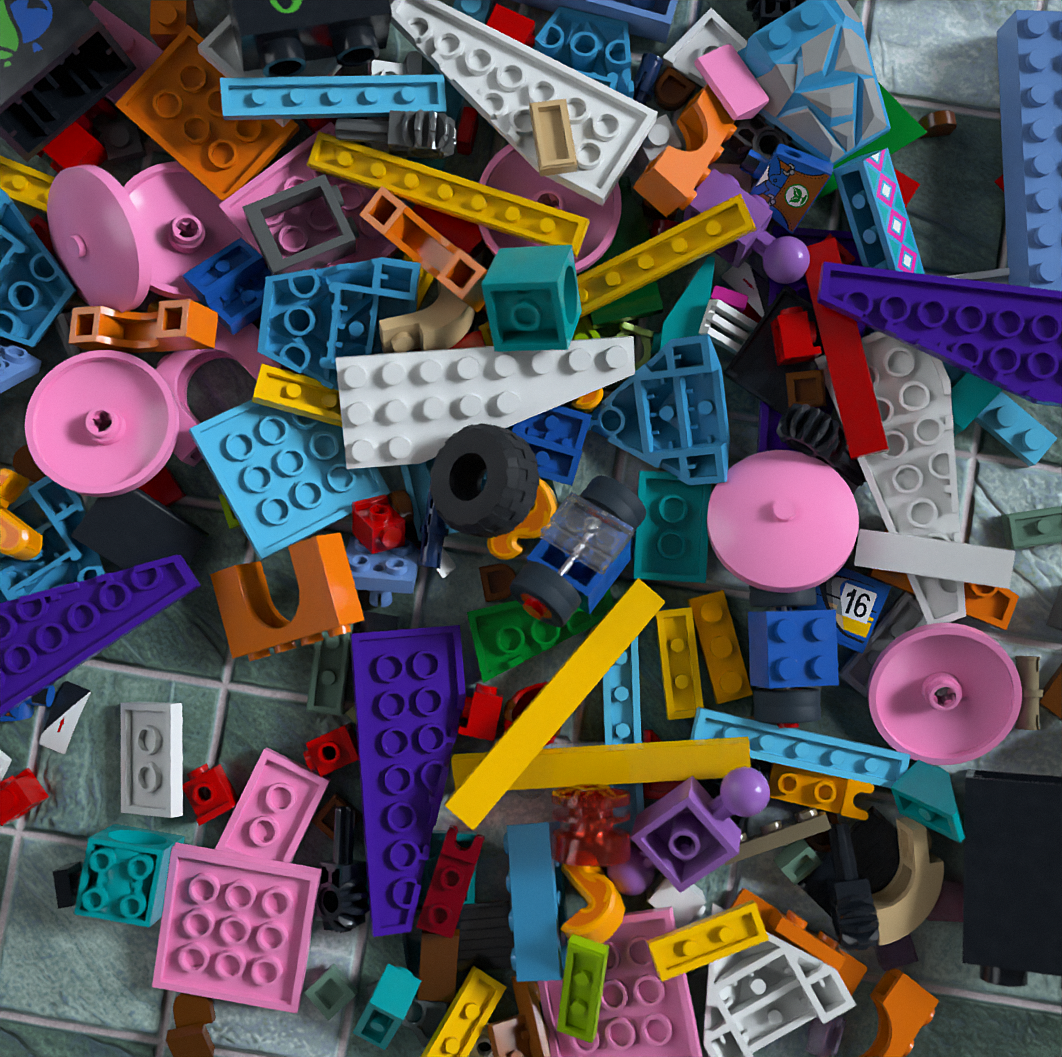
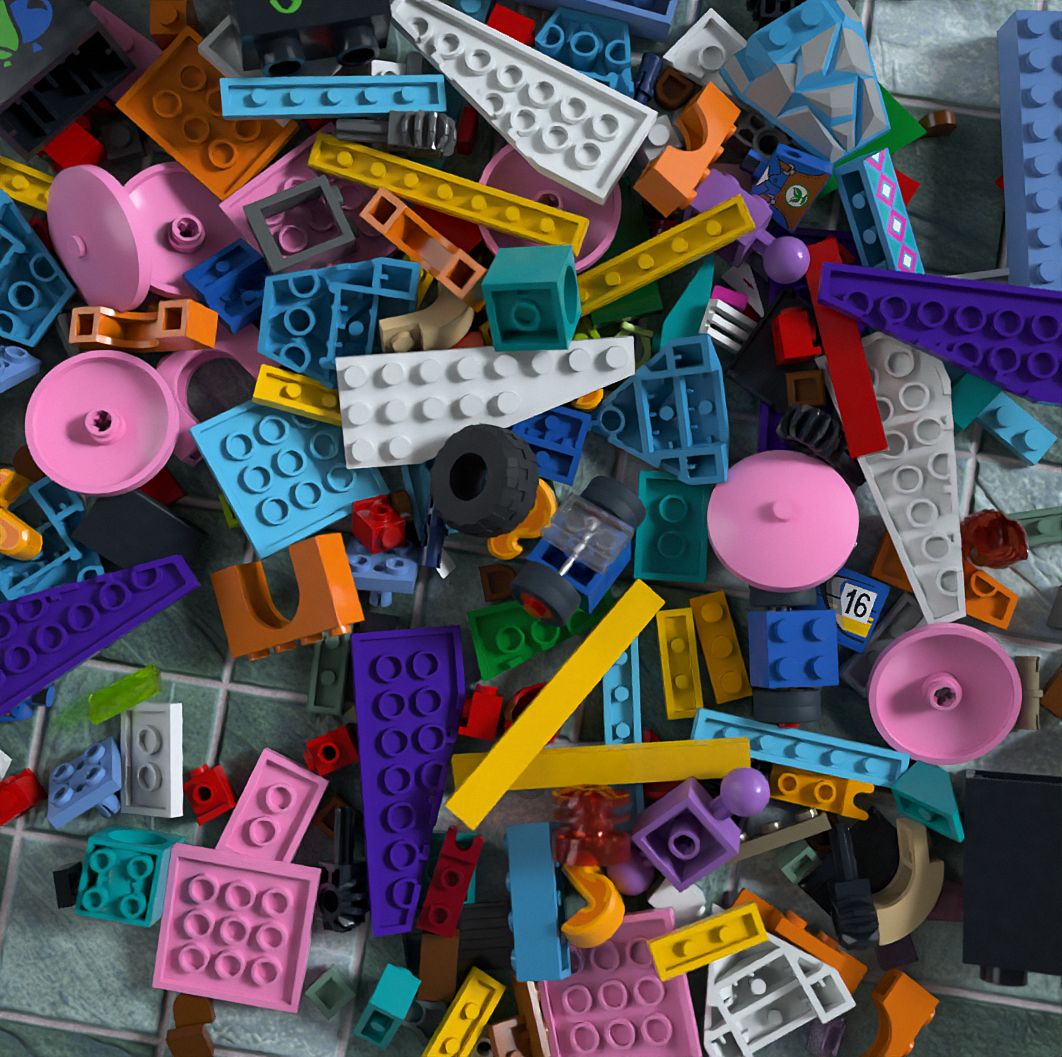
sticker [39,681,91,754] -> none
tan tile [529,99,577,176] -> none
lime tile [557,934,609,1043] -> none
bright pink slope [694,44,769,120] -> none
white tile [854,529,1015,589] -> none
none -> medium blue plate [47,736,122,829]
none -> clear neon green tile [88,663,161,725]
none -> clear red hair [960,508,1029,570]

